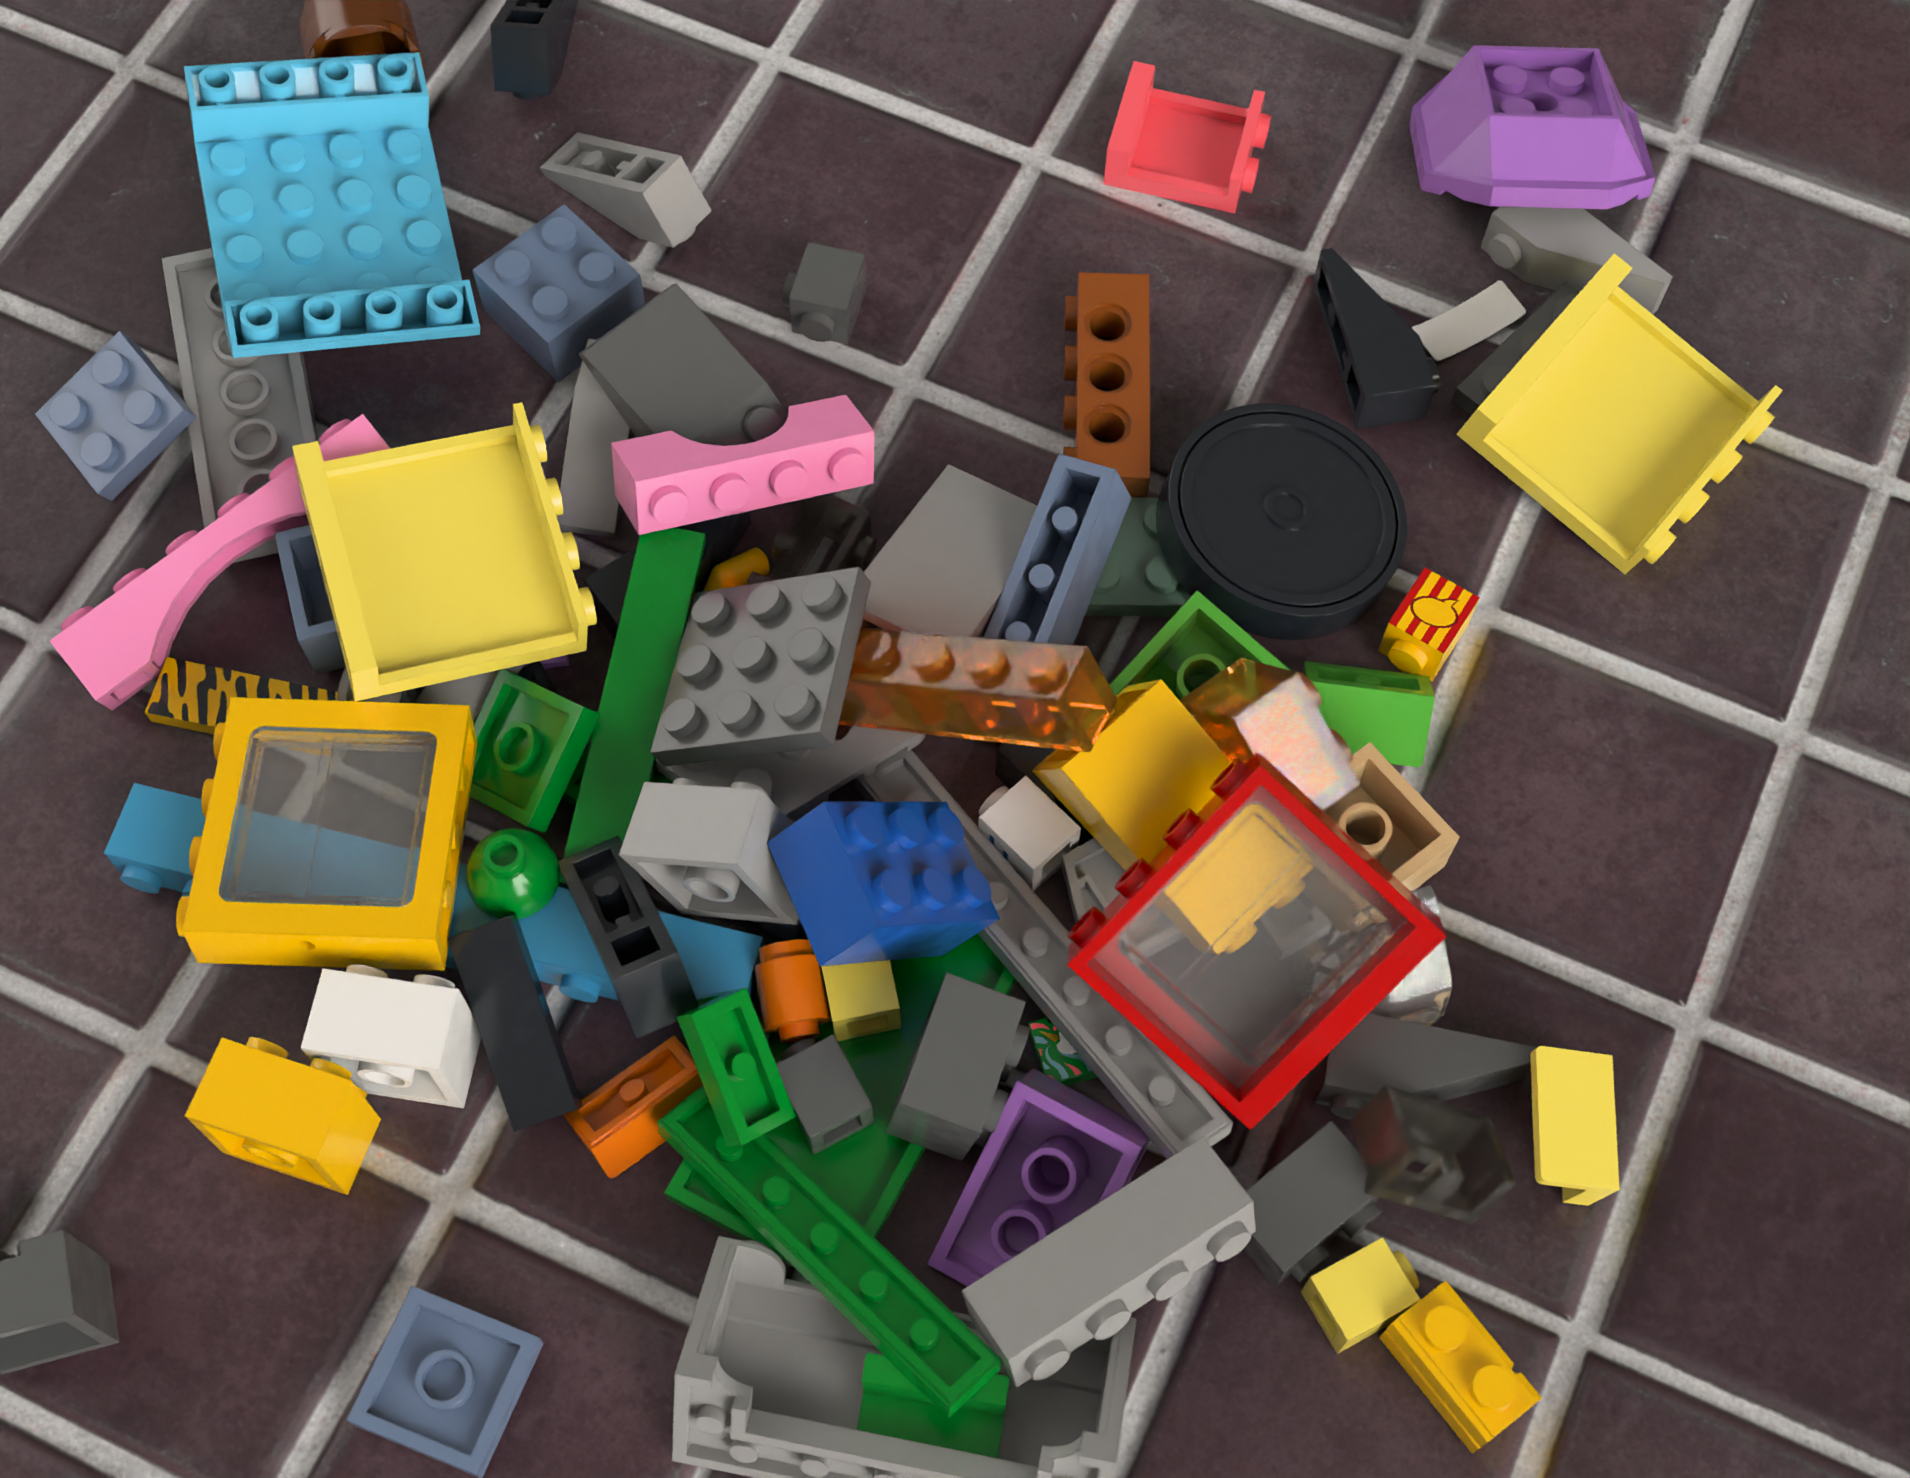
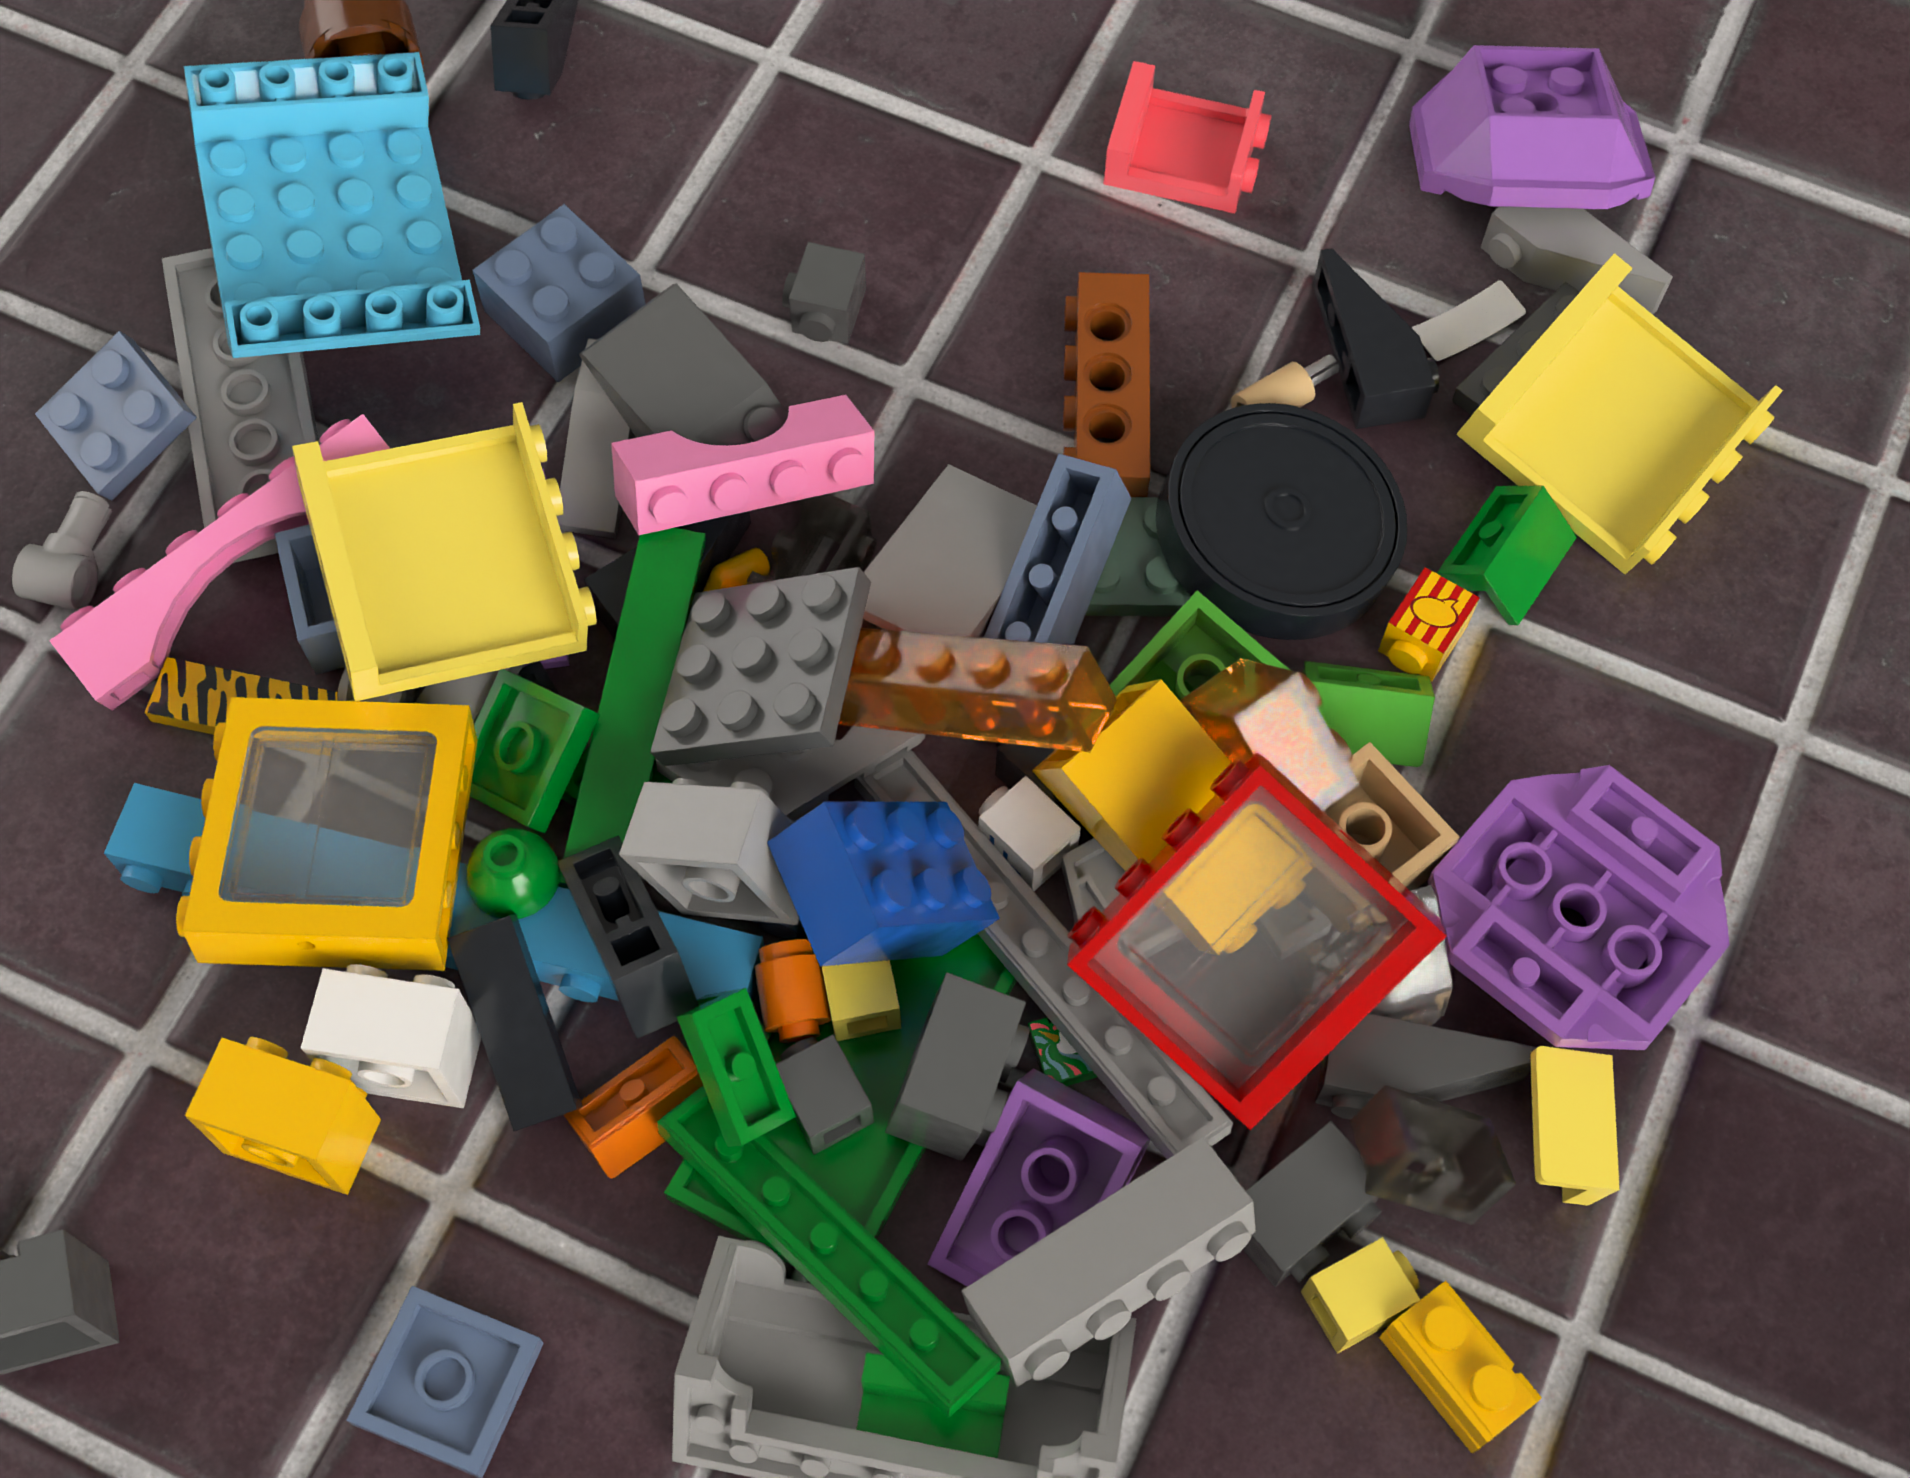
light grey slope [540,132,712,248] -> none
none -> light grey pin [12,491,112,611]
none -> tan piece [1231,355,1339,408]
none -> medium lavender piece [1427,765,1730,1050]
none -> green panel [1437,485,1577,626]

